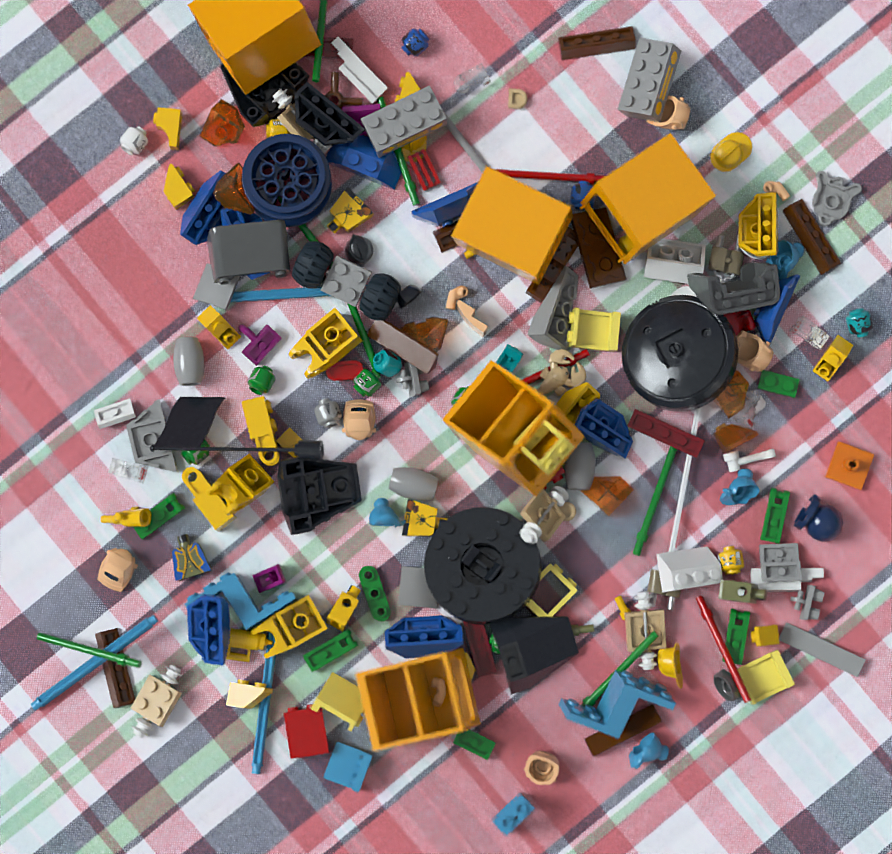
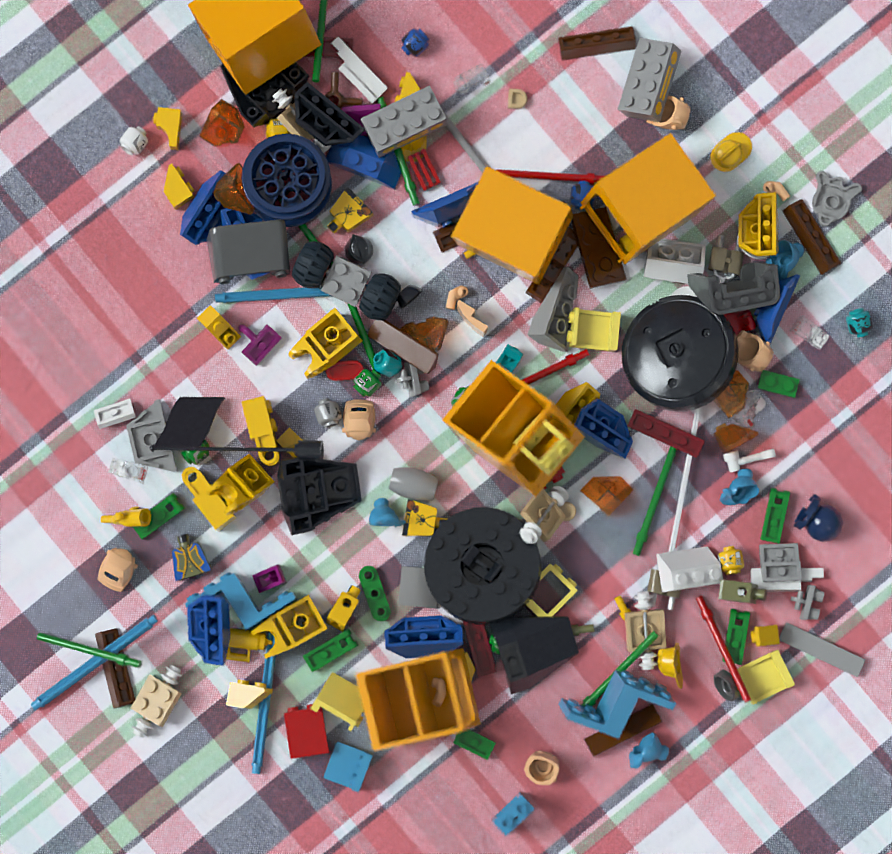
light grey piece [173,337,205,386] -> none
light grey slope [193,263,241,310] -> none
green head [247,366,276,395] -> none
tan animal [533,349,586,396] -> none
light grey piece [564,442,596,490] -> none
yellow slope [812,335,853,381] -> none
orange tile [825,441,874,491] -> none

